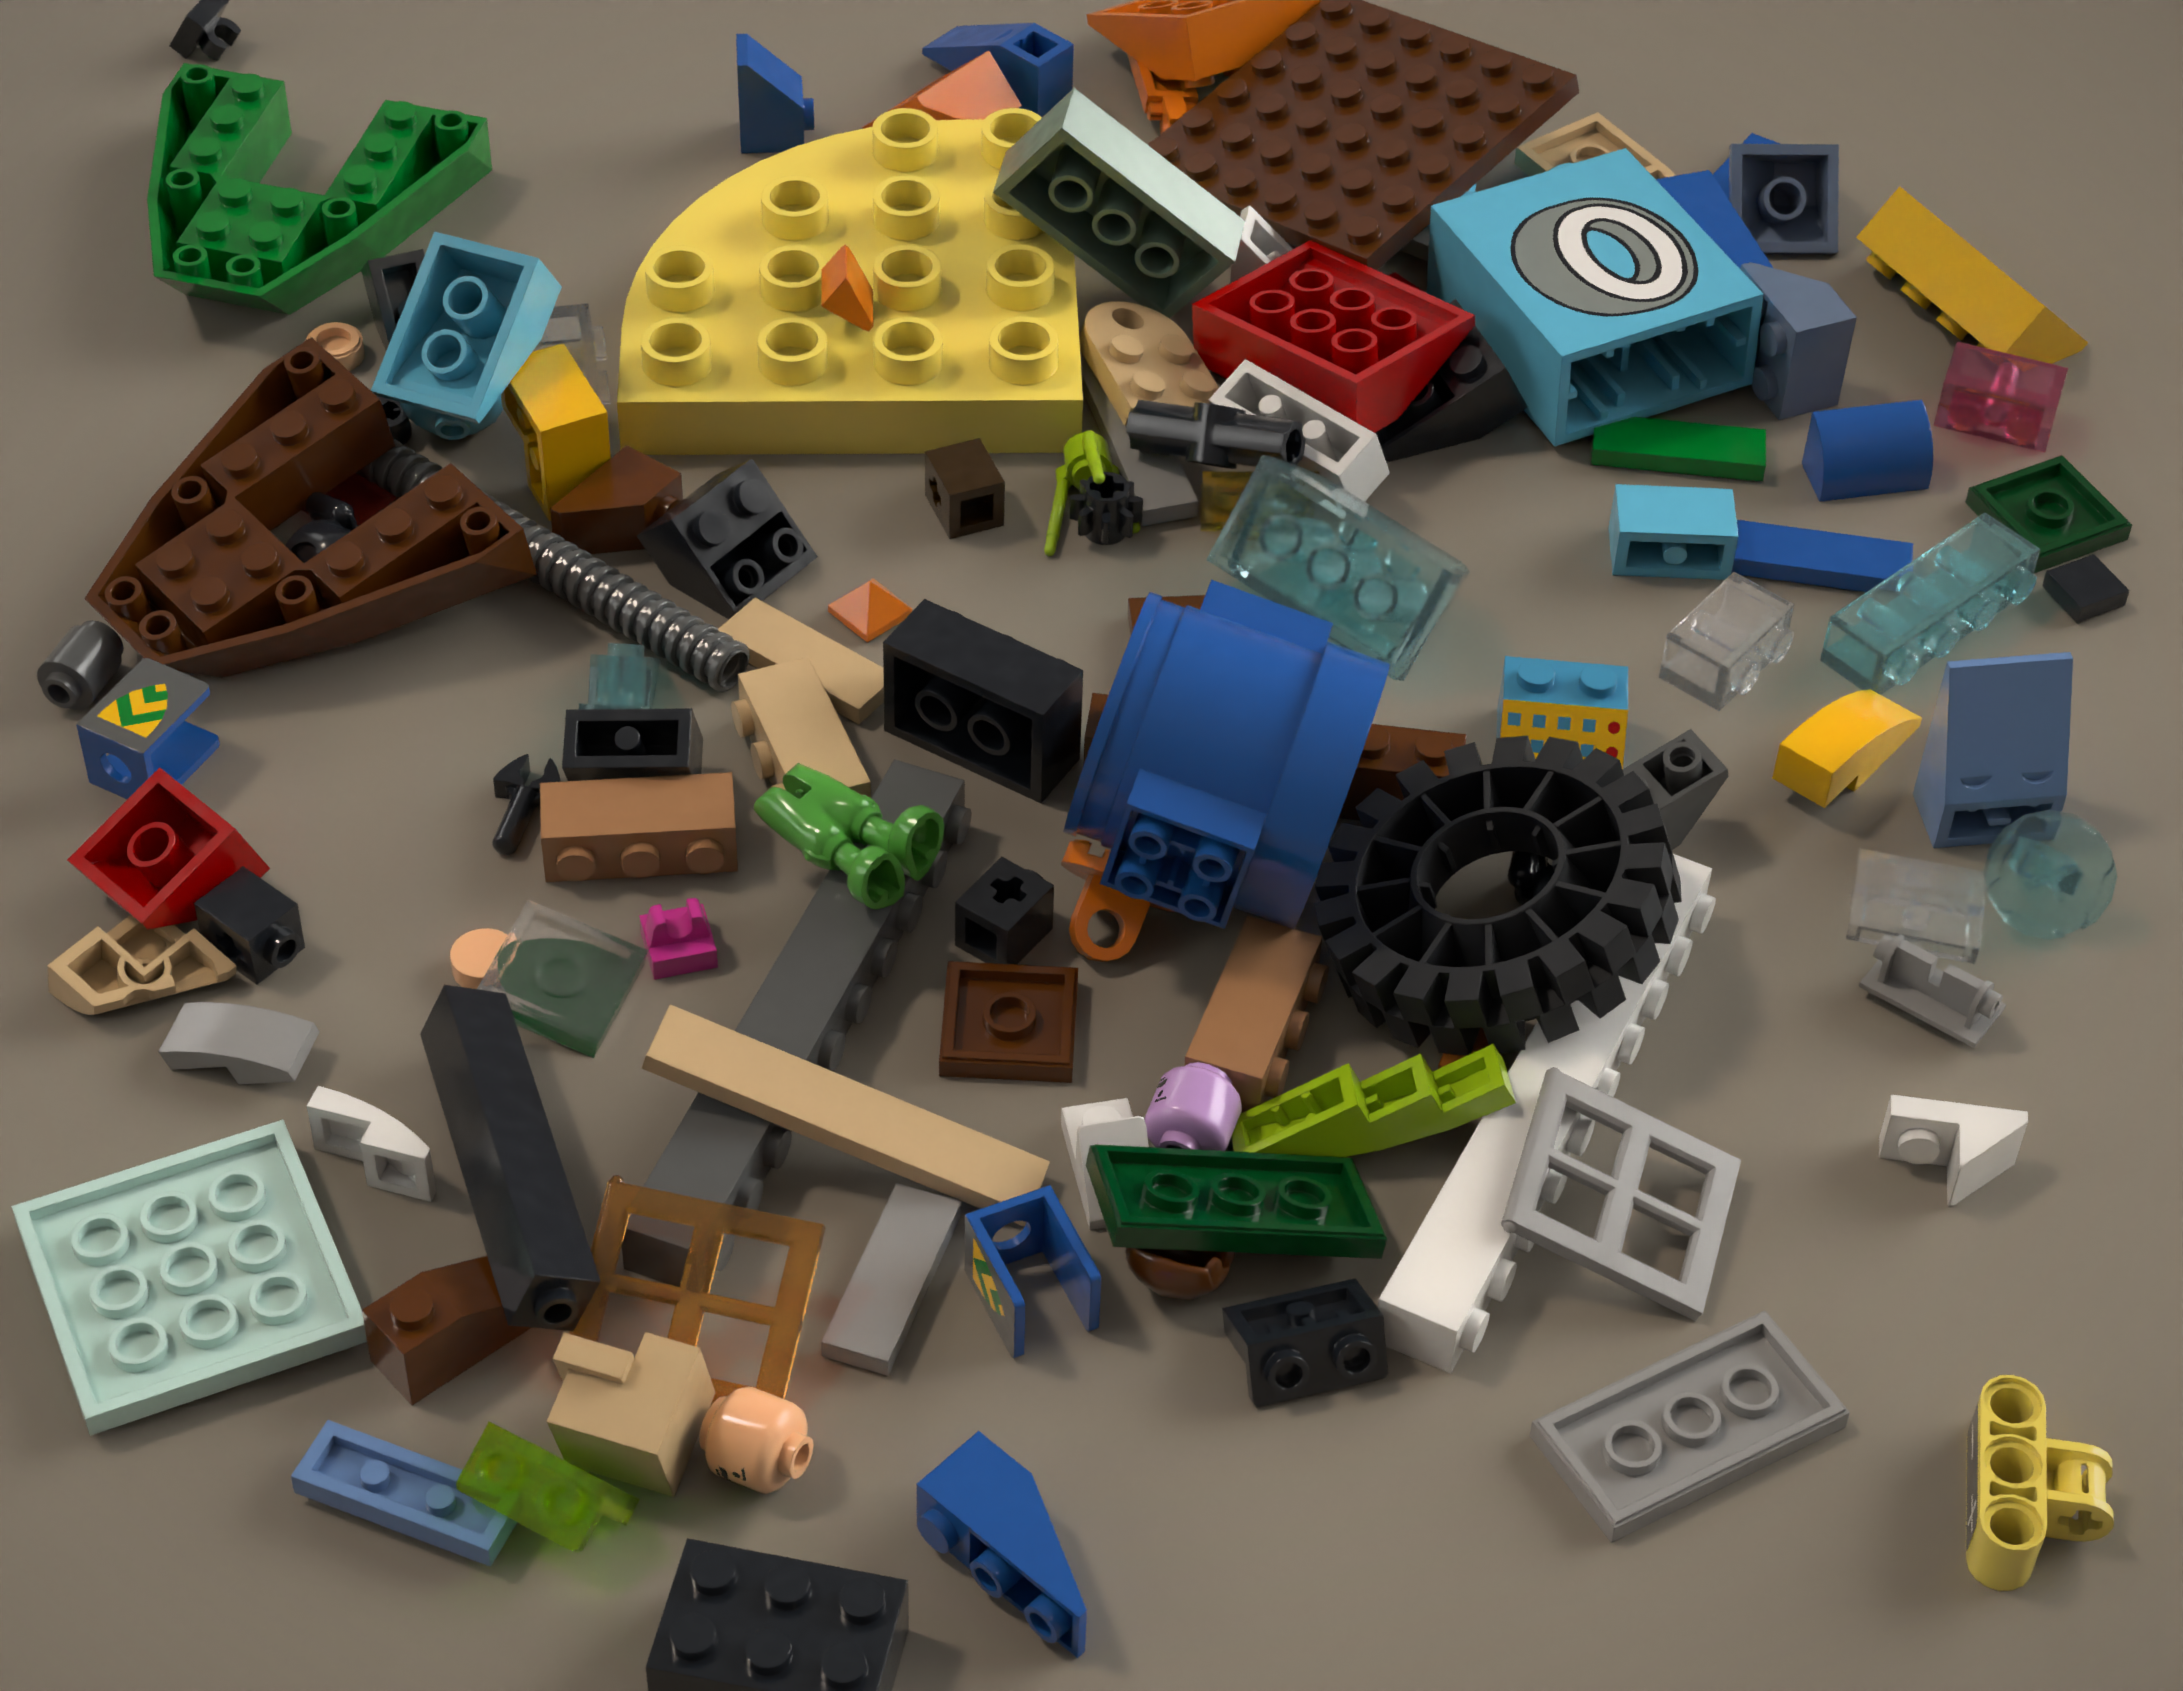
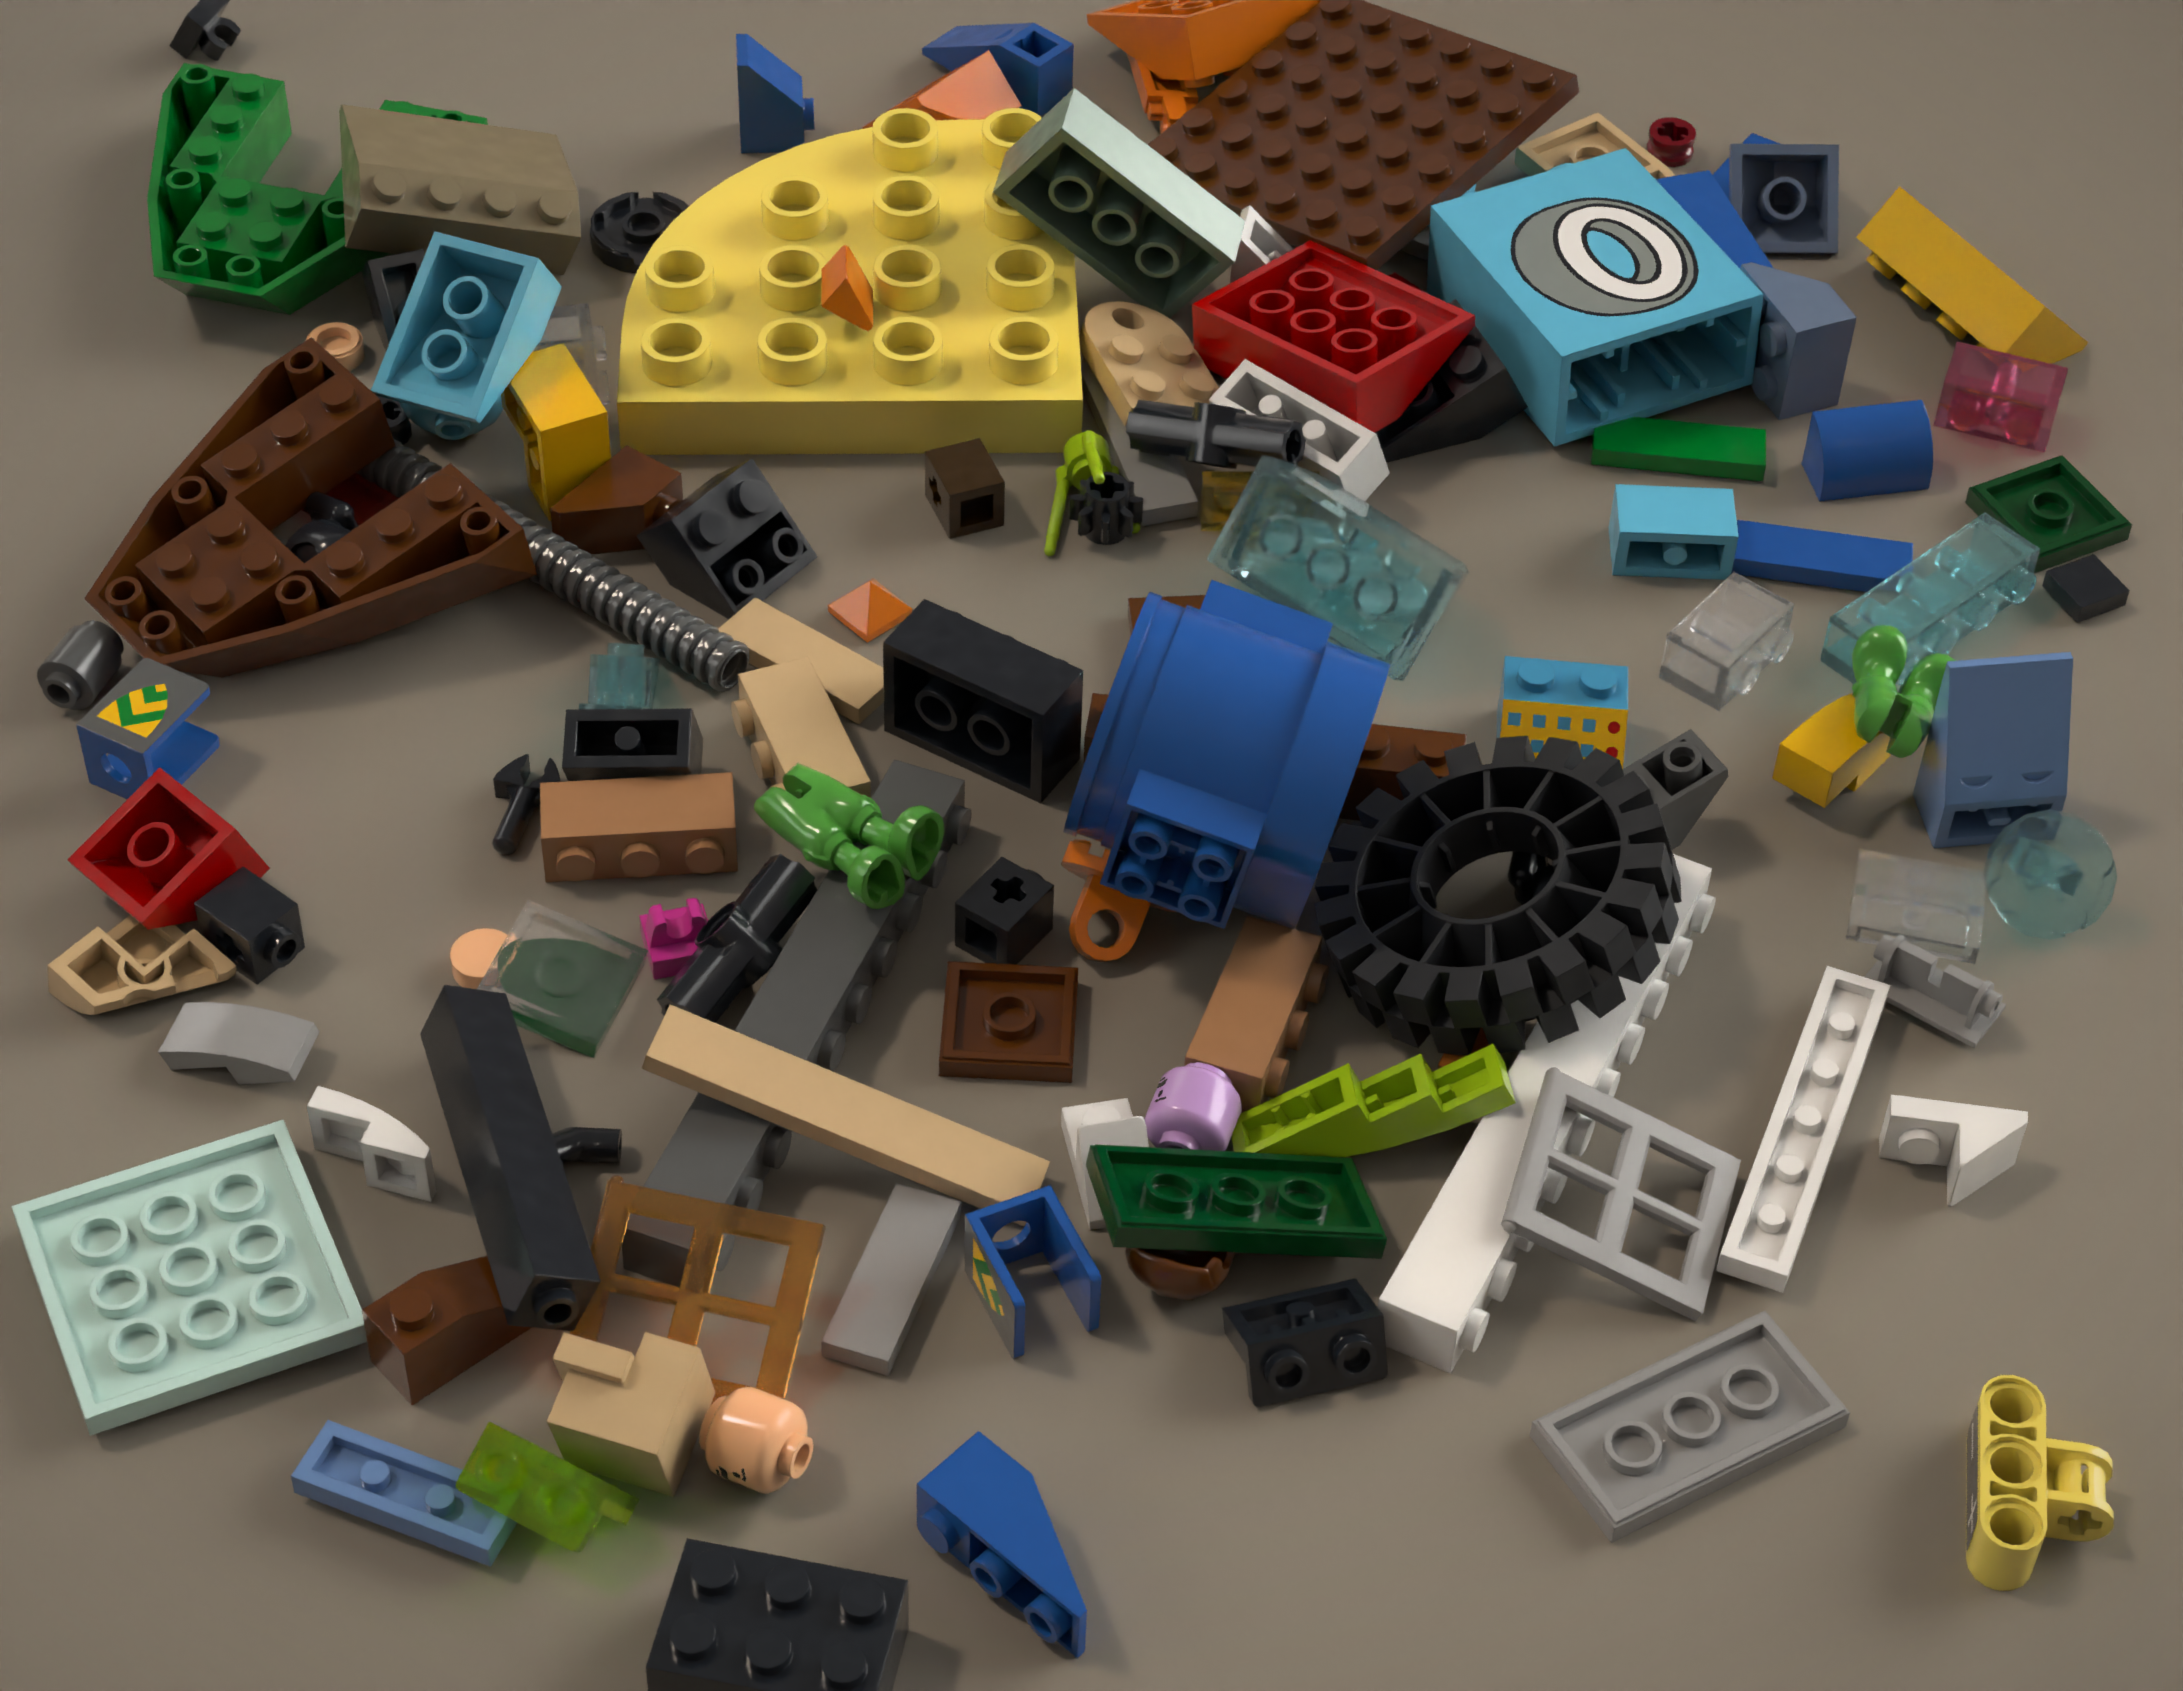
none -> dark tan slope [339,104,582,275]
none -> black arm [552,1127,622,1167]
none -> black tile [589,192,689,273]
none -> black piece [657,854,818,1023]
none -> dark red bush [1646,117,1696,167]
none -> white plate [1716,966,1891,1293]
none -> bright green piece [1852,625,1956,758]

